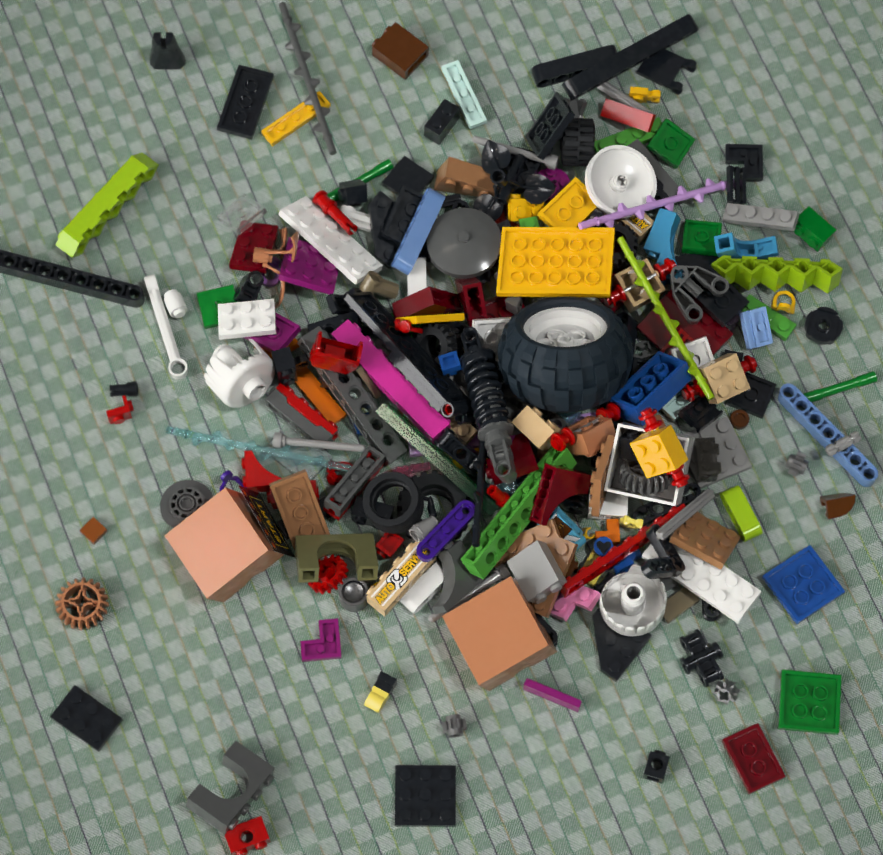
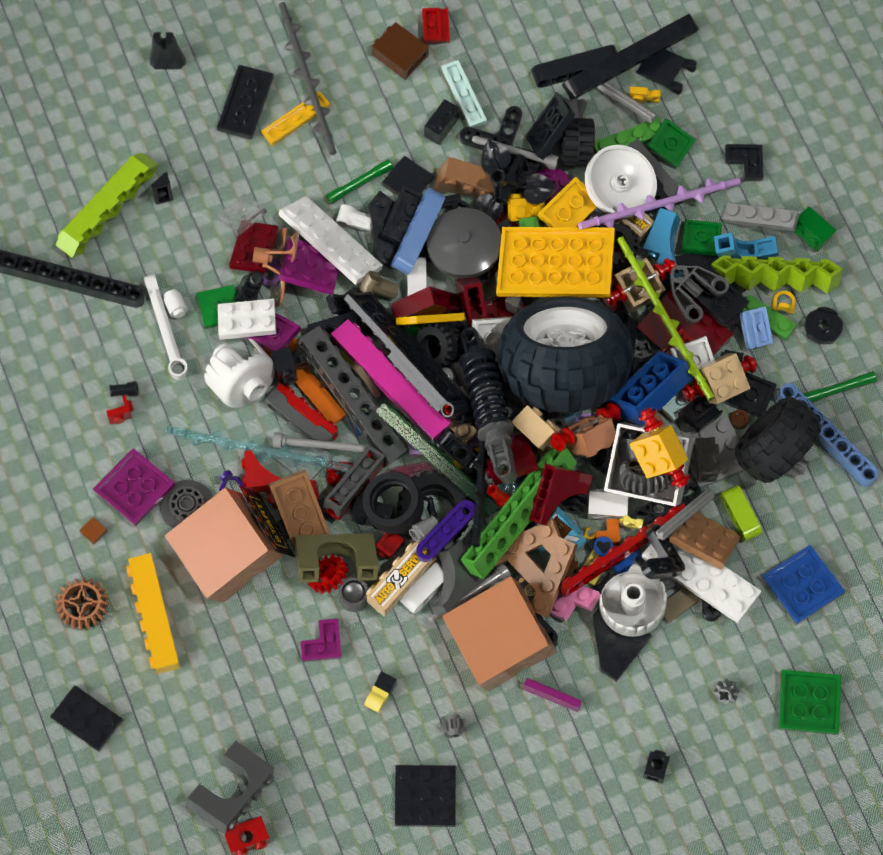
red piece [309,331,363,374] -> none
red pin [313,190,358,235] -> none
black brick [337,179,368,206] -> none
red piece [394,318,424,334] -> none
blue tile [438,351,462,376] -> none
light grey brick [507,540,567,604] -> none
medium nougat plate [589,434,615,517] -> none
tile [600,98,656,133] -> none
black axle [679,629,724,688] -> none
dark red plate [722,723,786,795] -> none
black tile [726,165,746,205] -> none
reddish brown brick [820,493,856,519] -> none
light grey axle [825,431,861,456] -> none
none -> magenta plate [93,448,176,527]
none -> yellow brick [126,553,180,674]
none -> black slope [151,172,173,205]
none -> red plate [422,7,450,44]
none -> black beam [460,106,522,150]
none -> black tyre [735,397,821,483]

